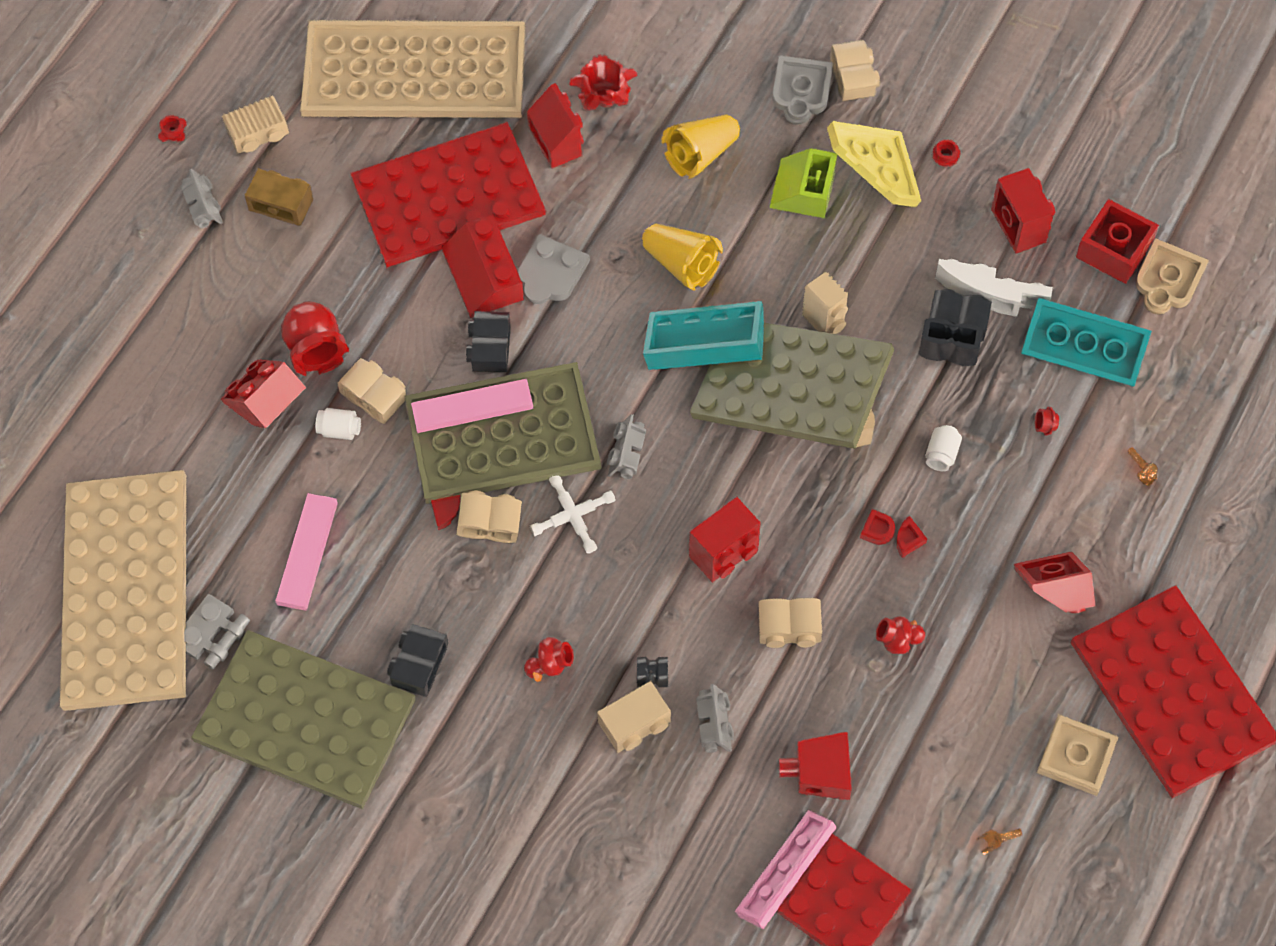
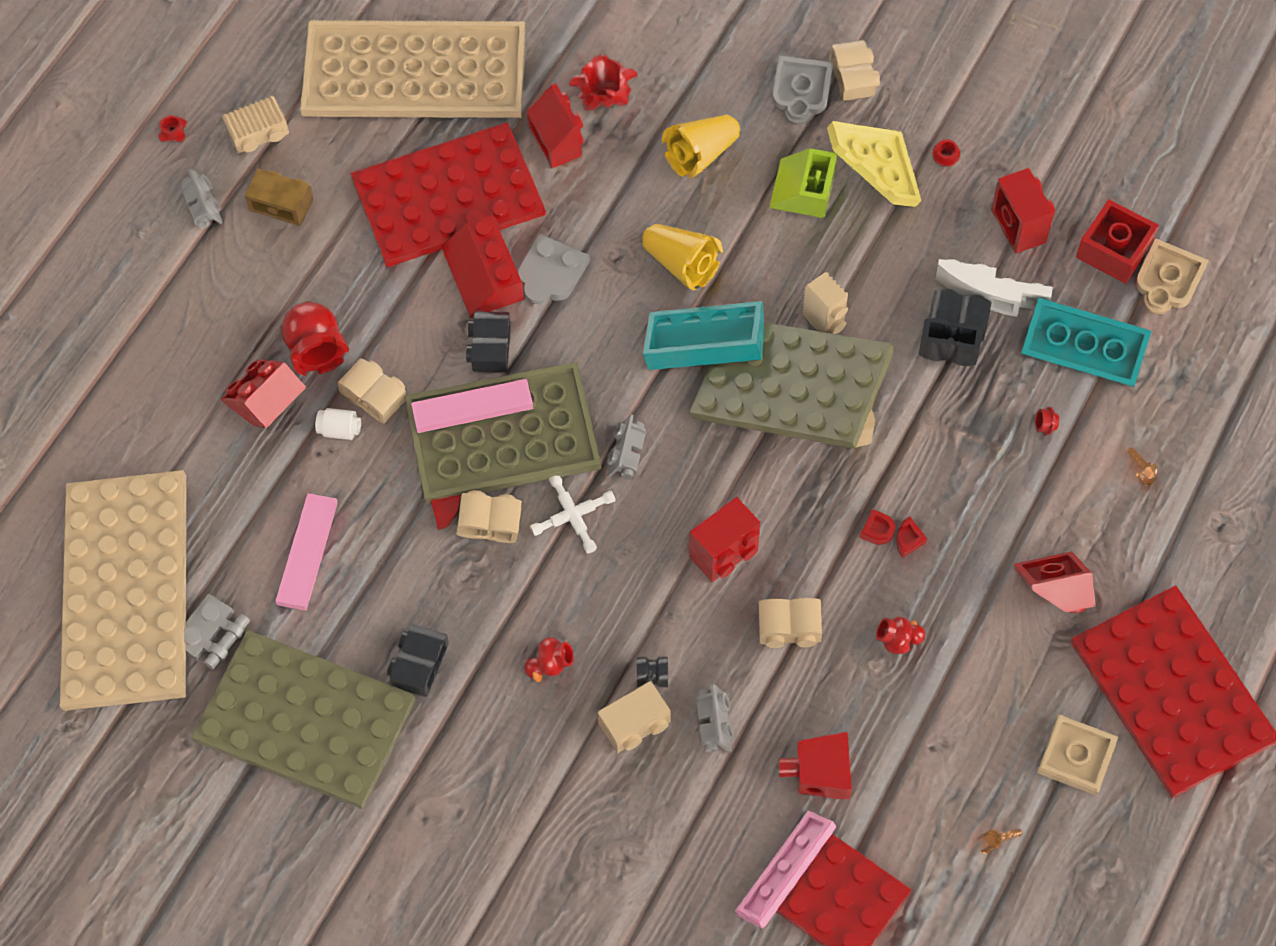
white brick [925,425,962,471] -> none

